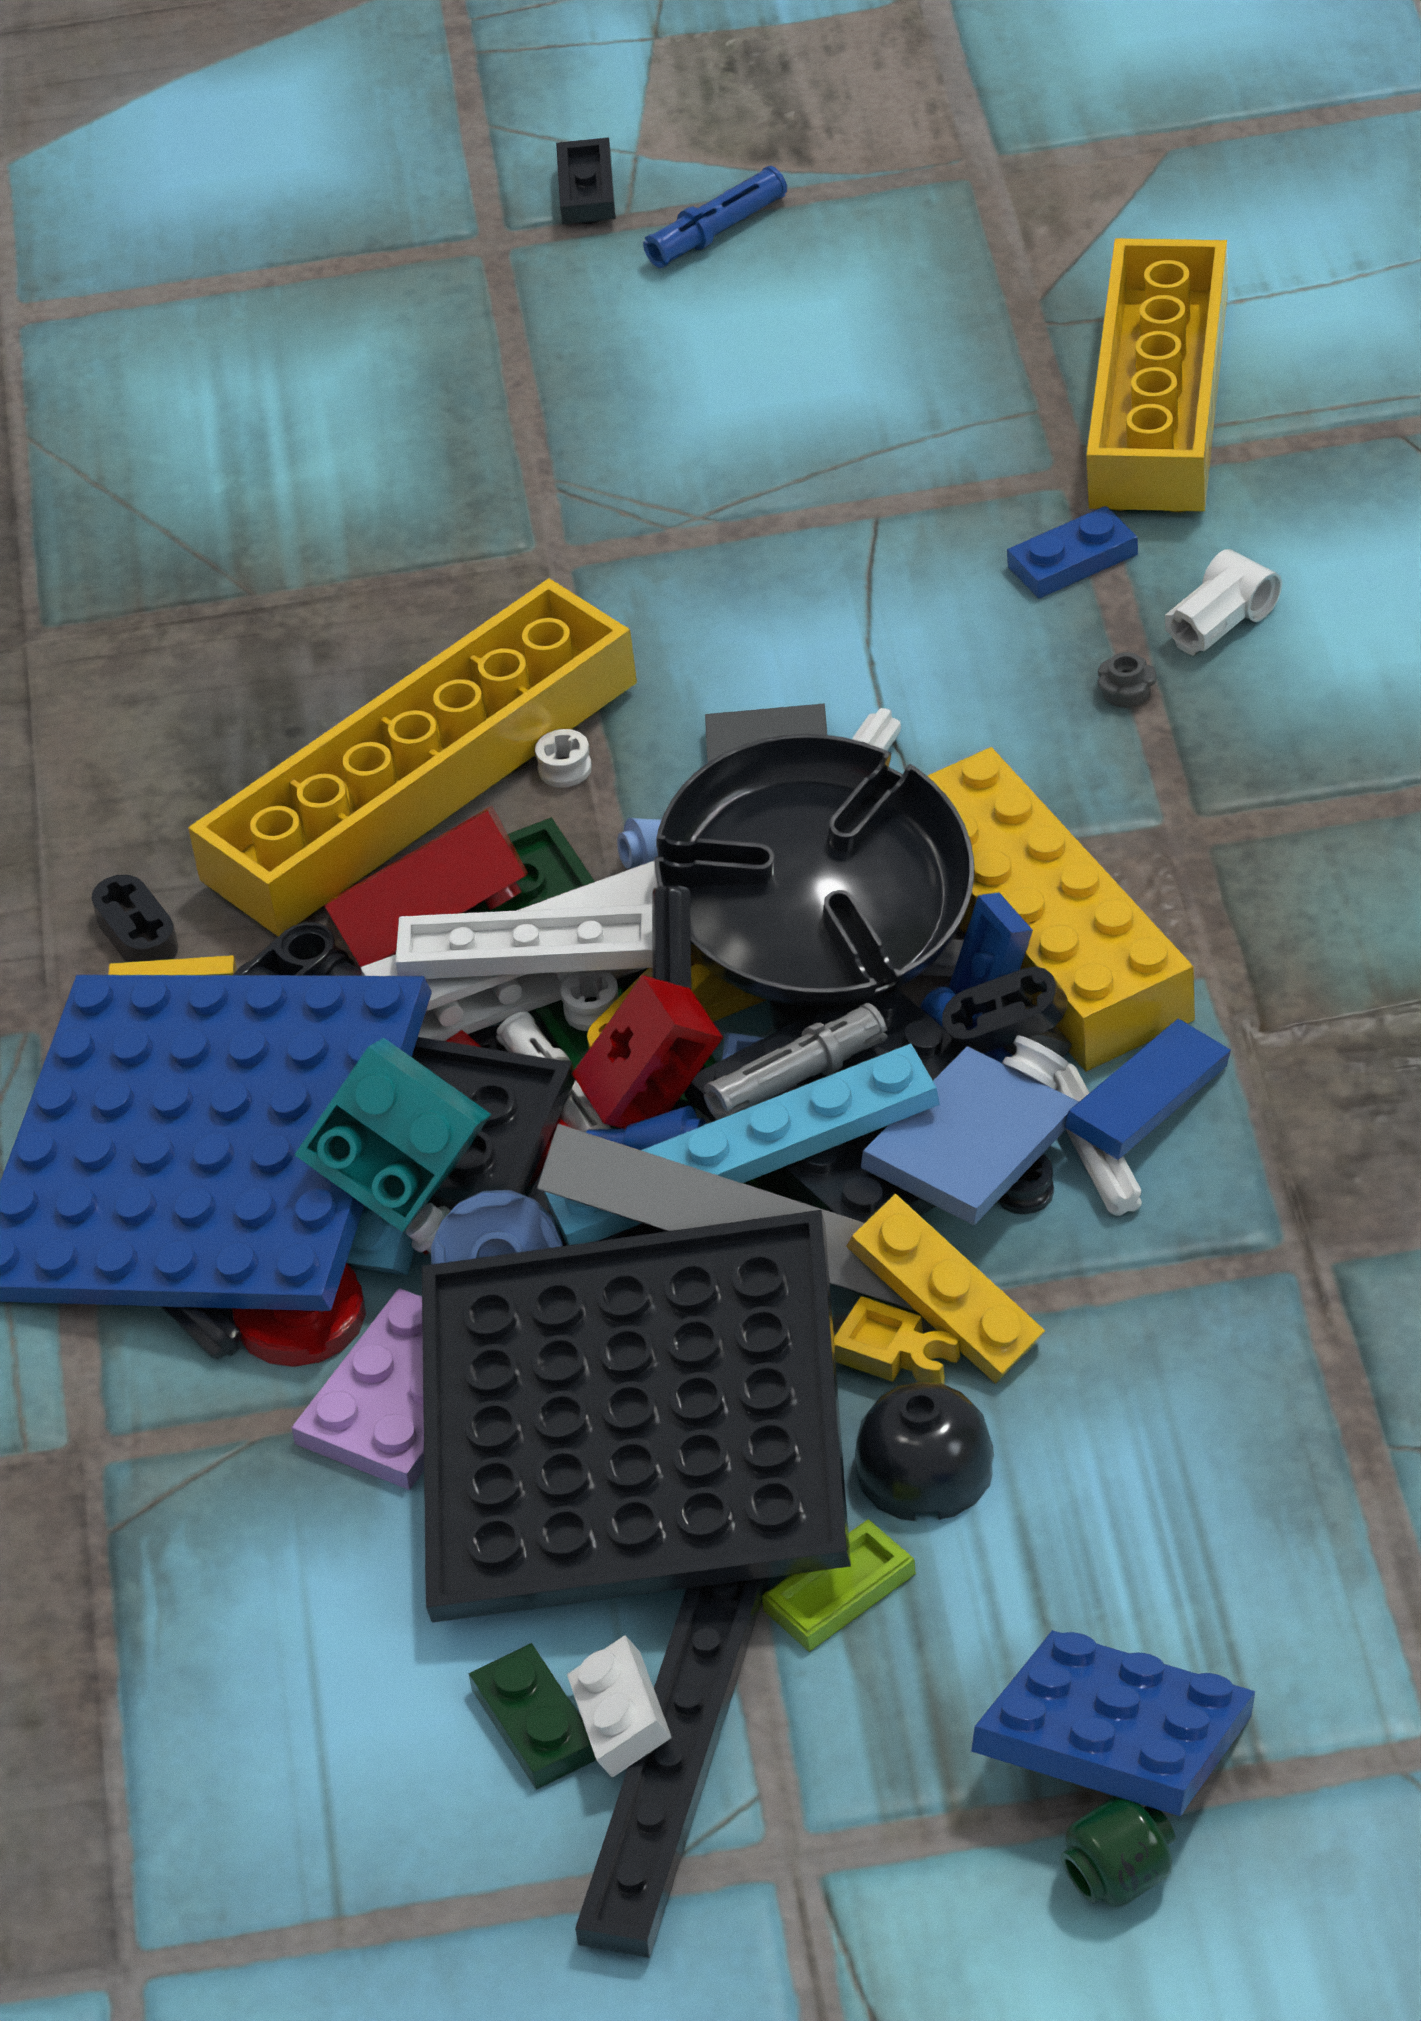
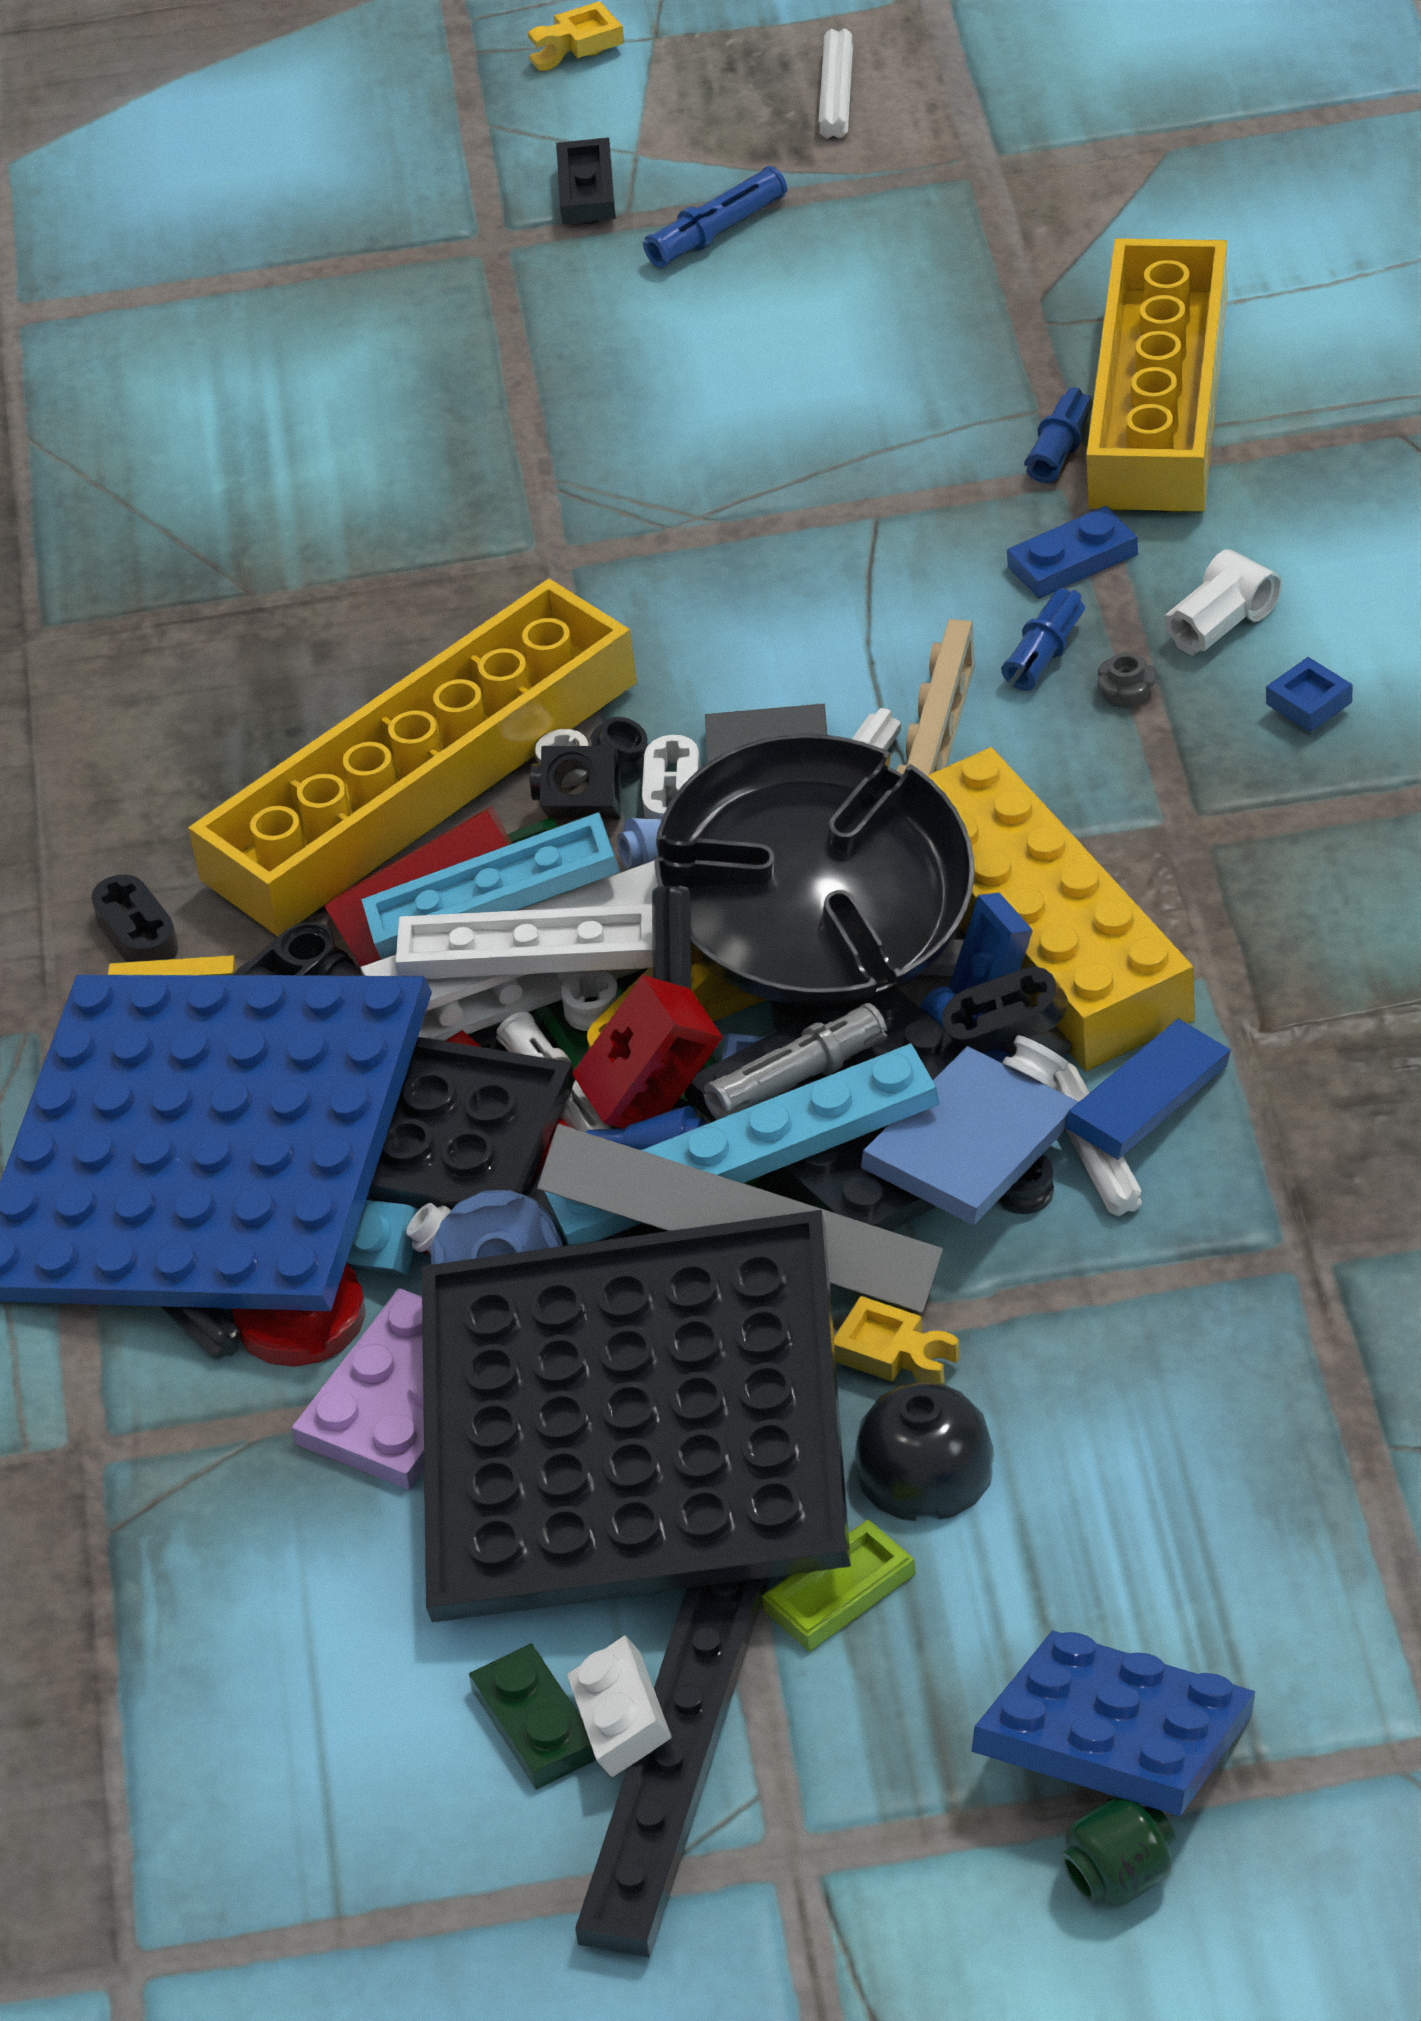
teal slope [294,1038,492,1232] -> none
yellow plate [846,1194,1045,1384] -> none
none -> medium azure plate [361,812,620,960]
none -> yellow plate [528,1,624,71]
none -> black brick [530,746,623,818]
none -> black plate [589,717,648,773]
none -> white beam [642,734,701,819]
none -> white axle [819,28,853,139]
none -> tan plate [896,619,975,775]
none -> blue axle [1001,588,1085,690]
none -> blue axle [1024,387,1093,483]
none -> blue plate [1266,657,1353,732]

